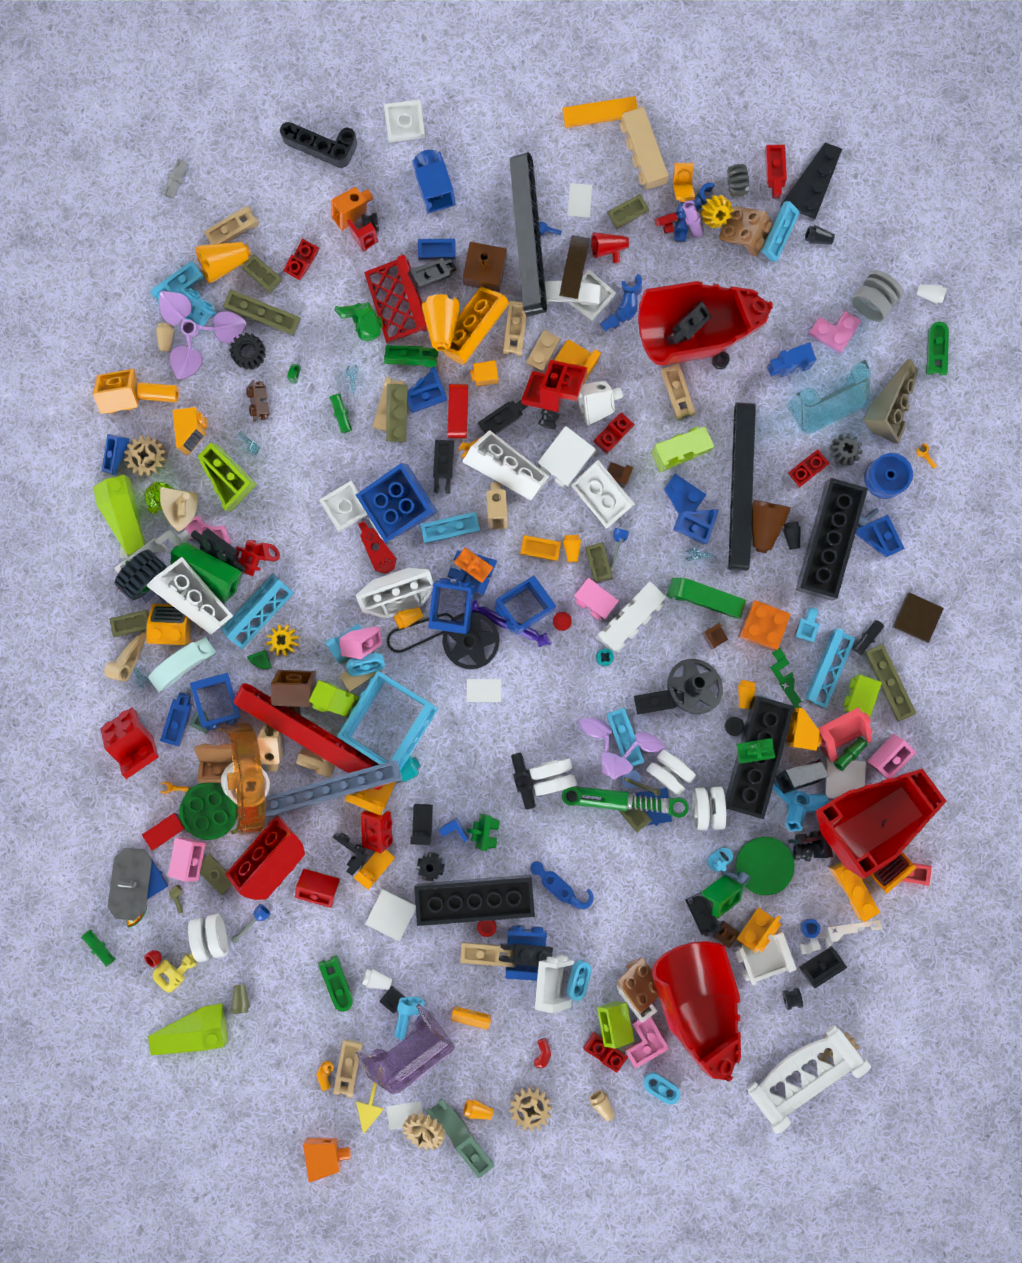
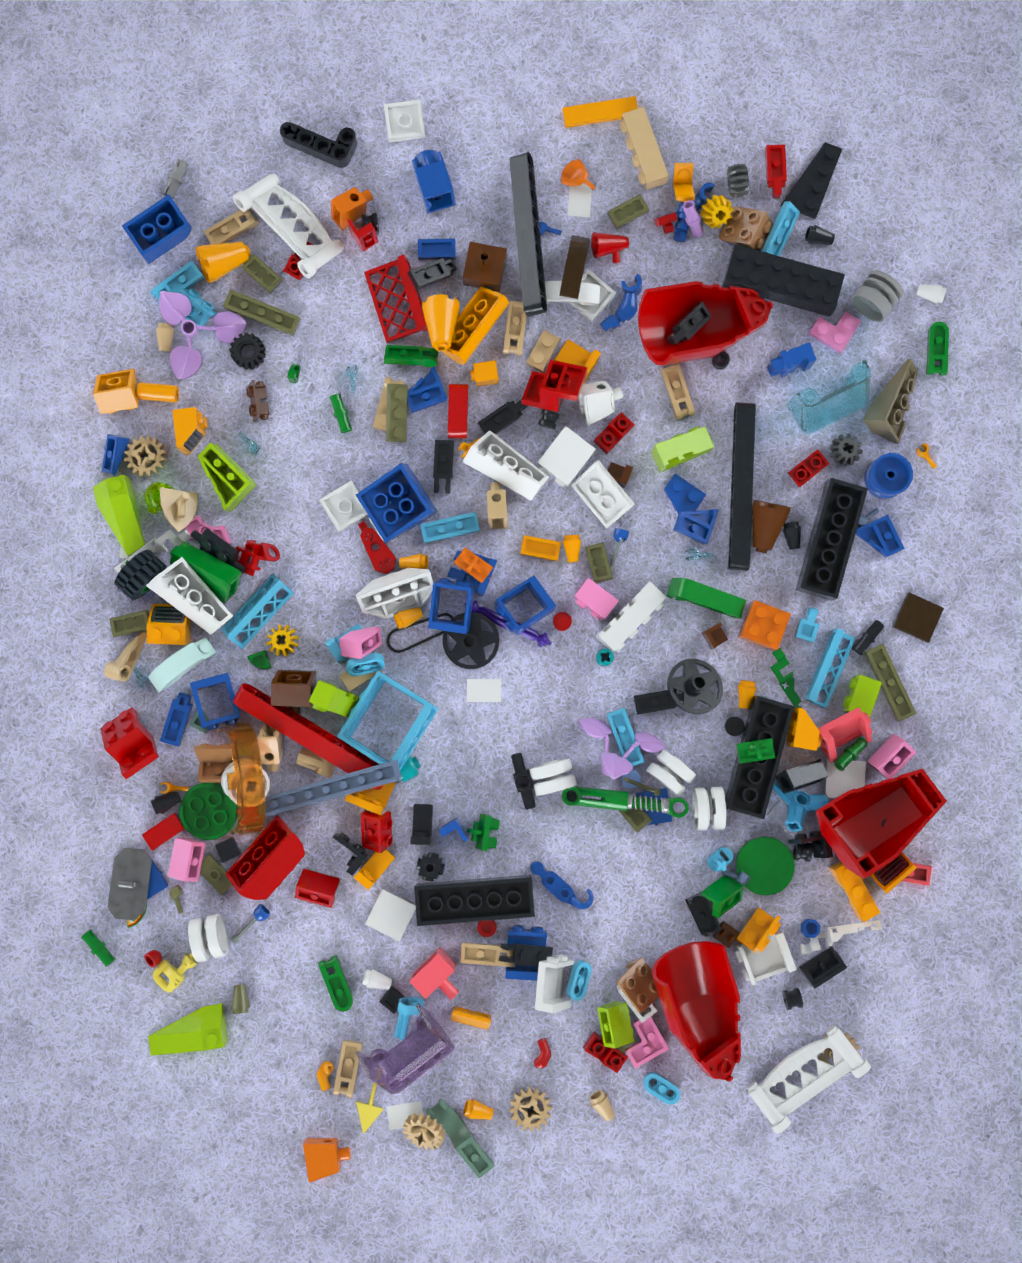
green head [334,302,383,342] -> none
none -> blue brick [122,195,192,264]
none -> black cone [151,791,182,814]
none -> black tile [215,837,241,863]
none -> white piece [233,173,344,278]
none -> light orange cone [399,553,428,569]
none -> coral brick [409,947,459,1000]
none -> orange piece [560,159,596,190]
none -> black brick [722,244,845,317]

